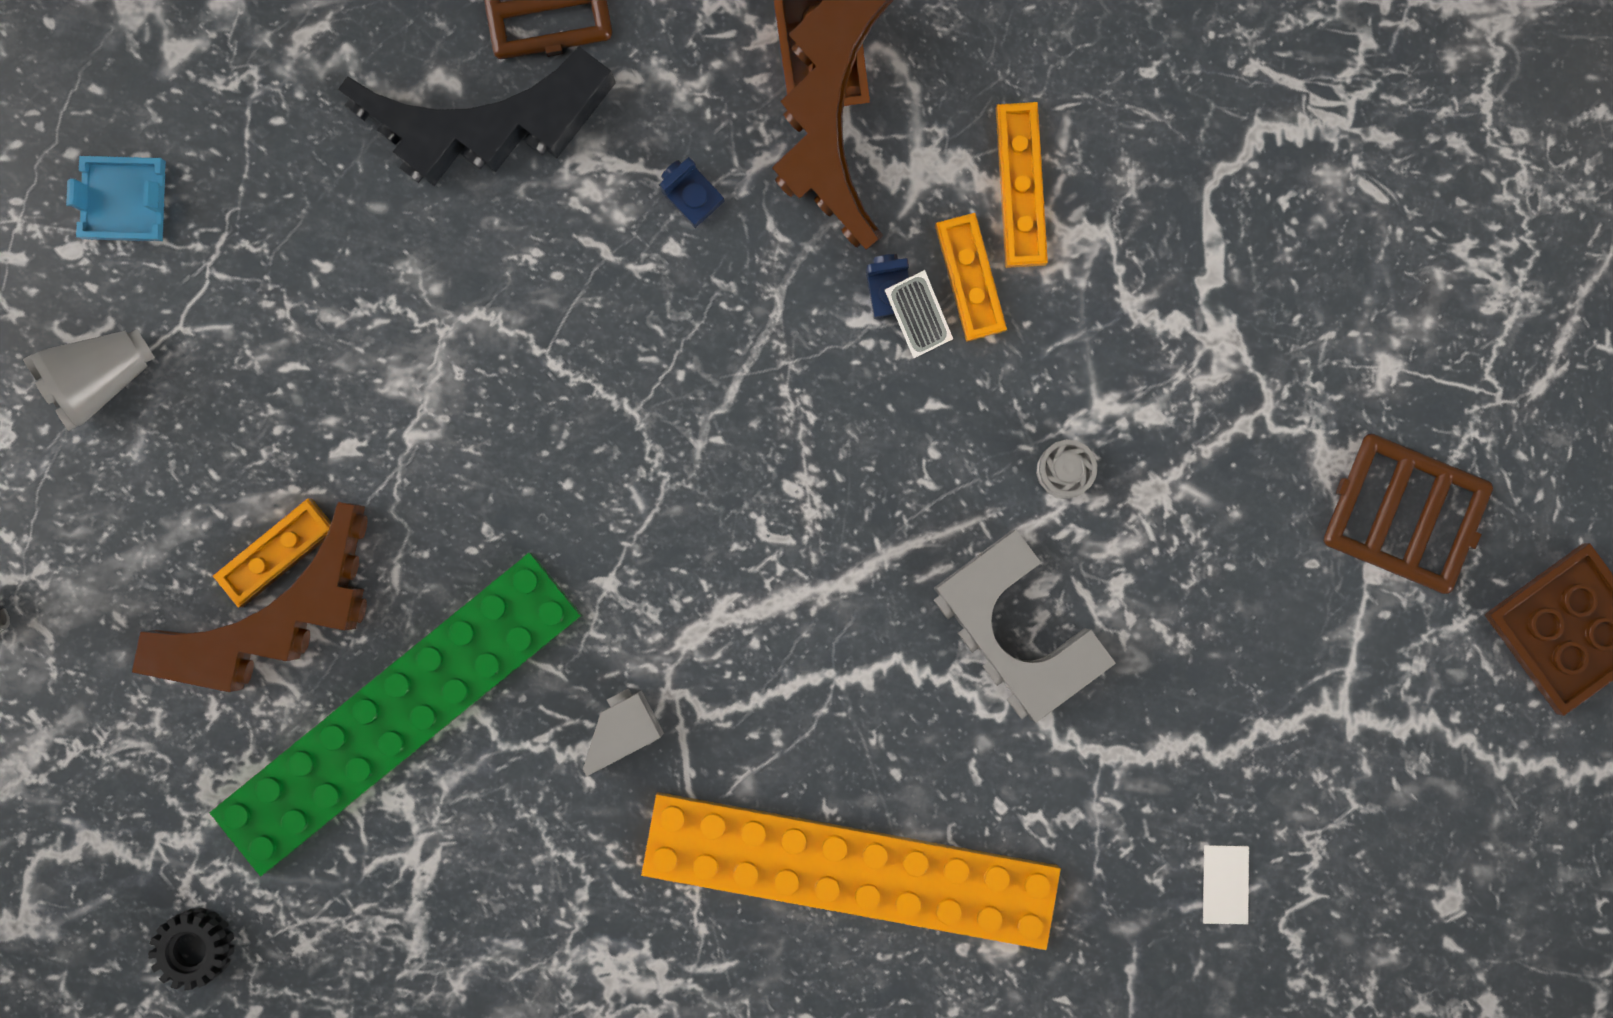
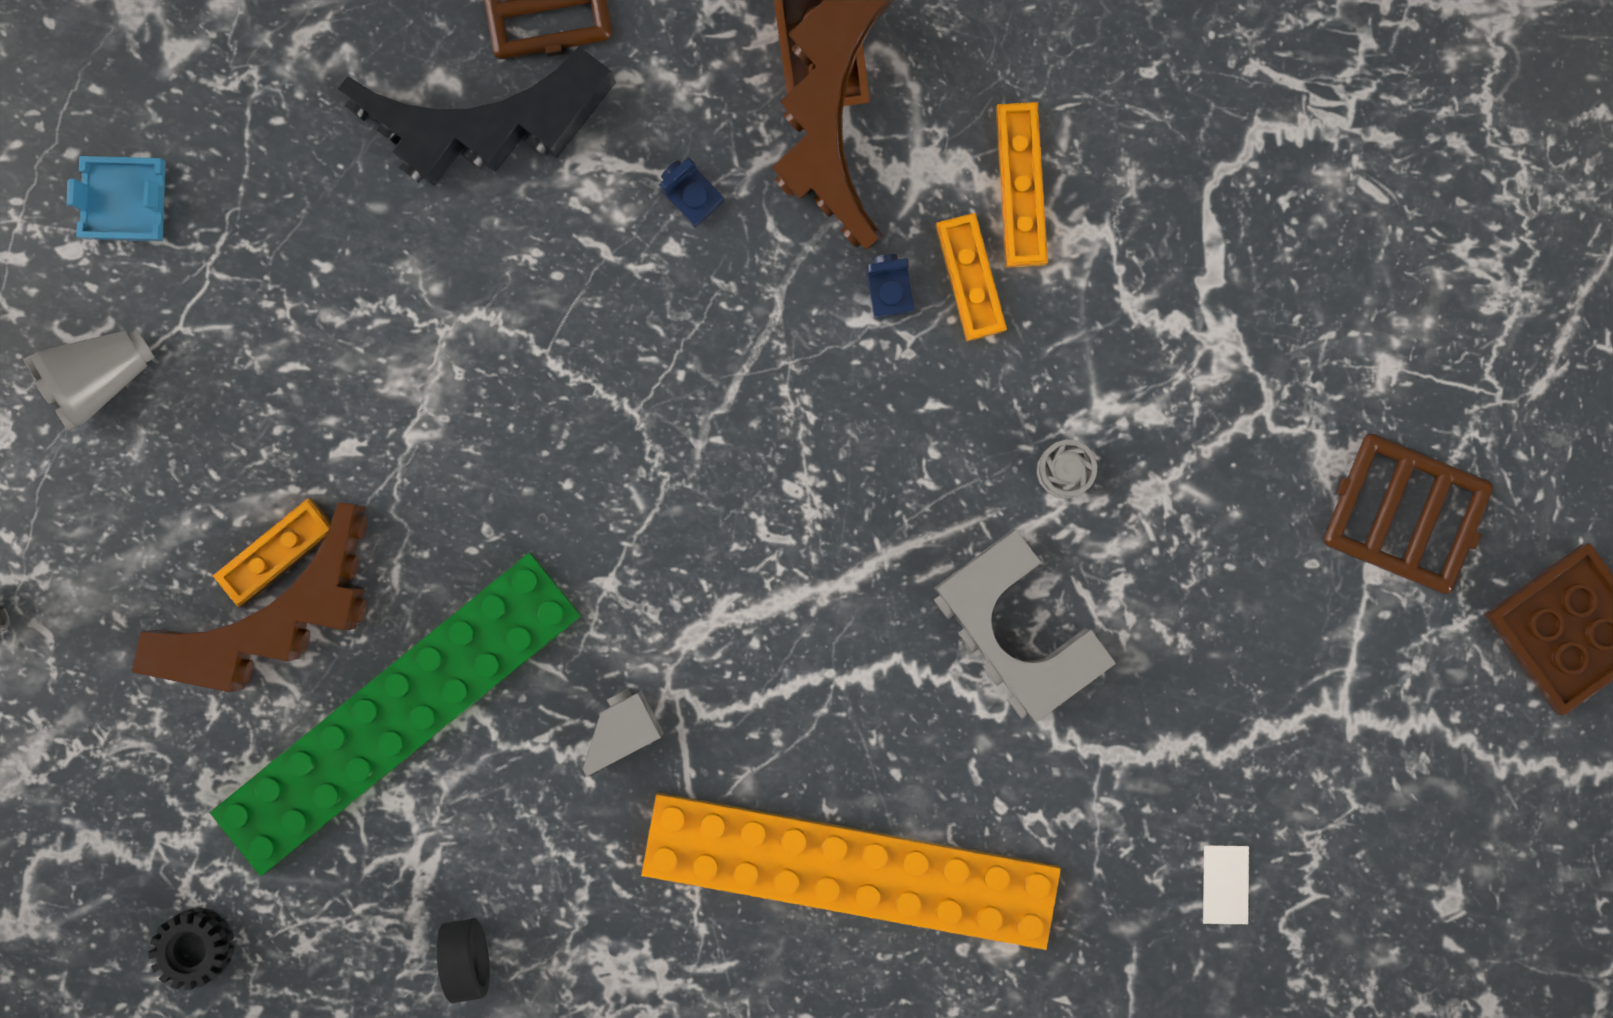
sticker [885,270,953,358] -> none
none -> black tyre [436,918,490,1003]

